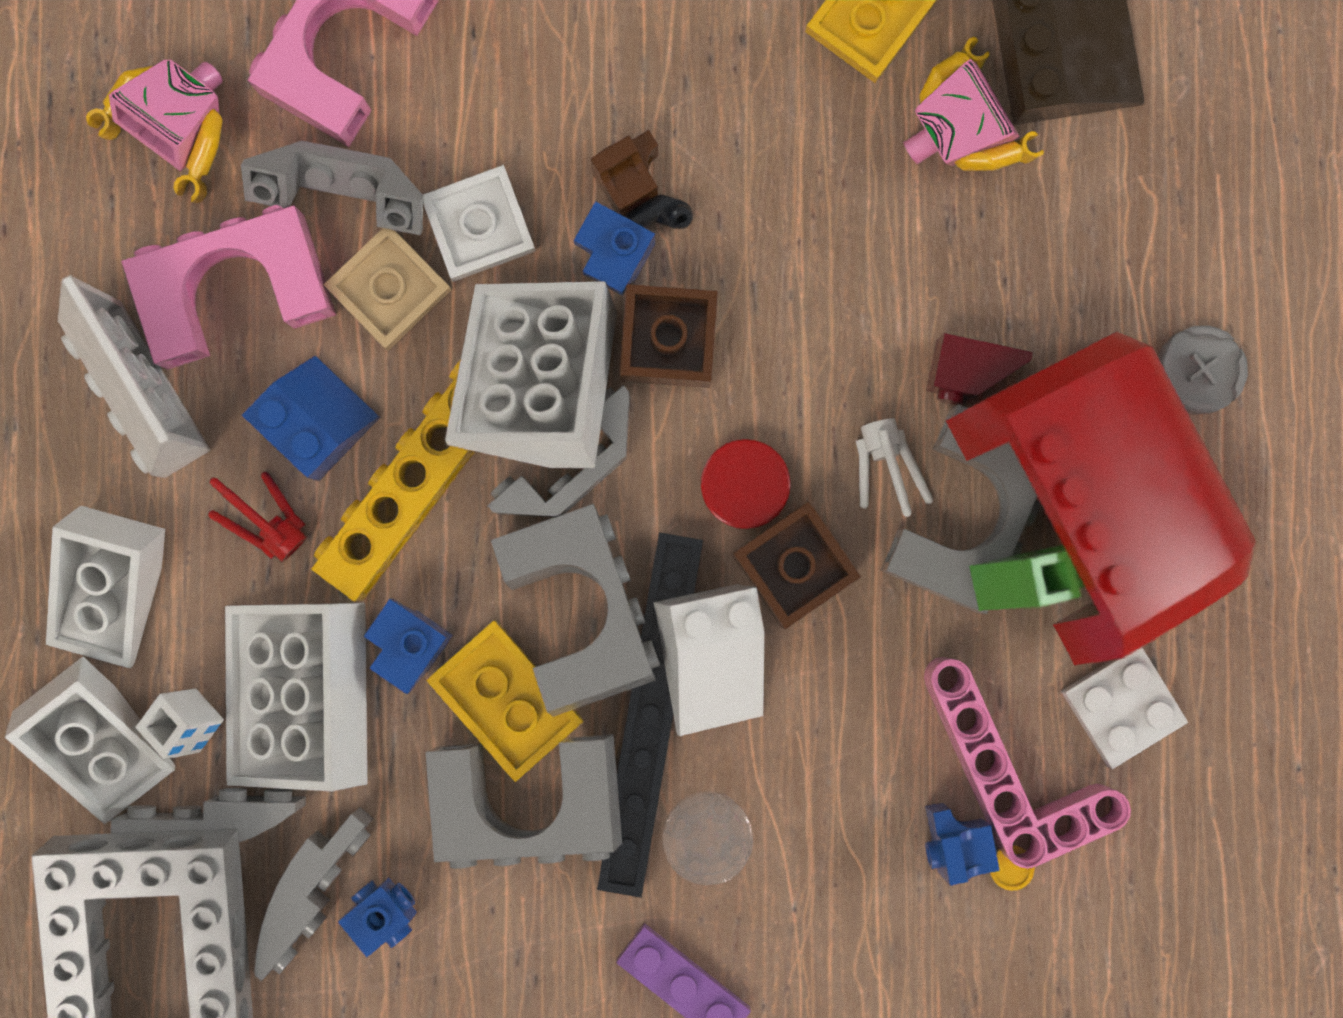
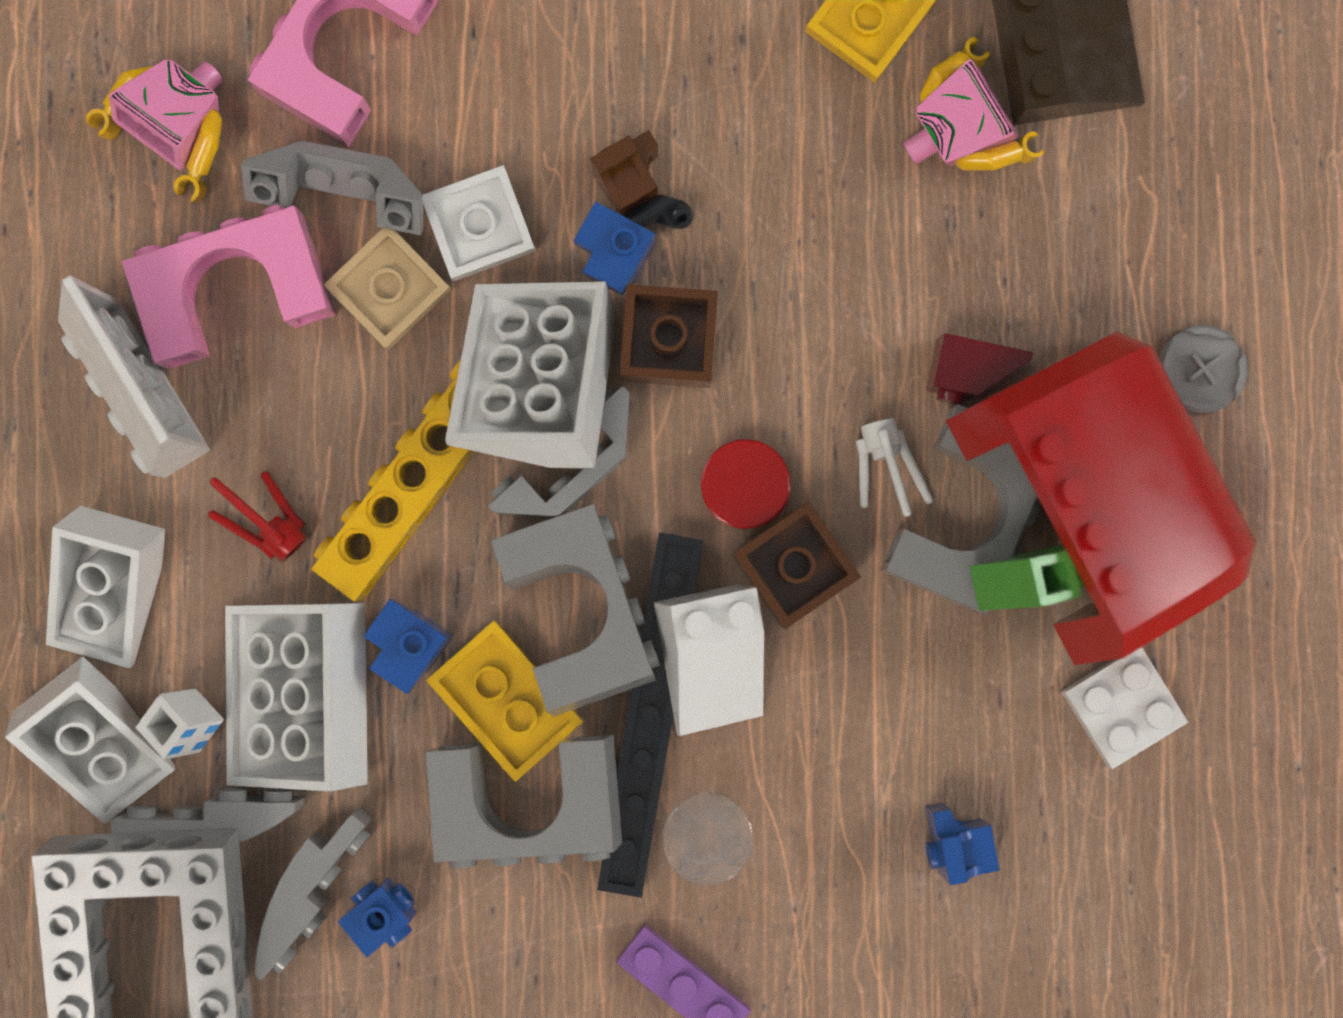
blue slope [242,356,380,481] -> none
bright pink beam [924,657,1131,869] -> none
yellow piece [990,845,1035,891] -> none

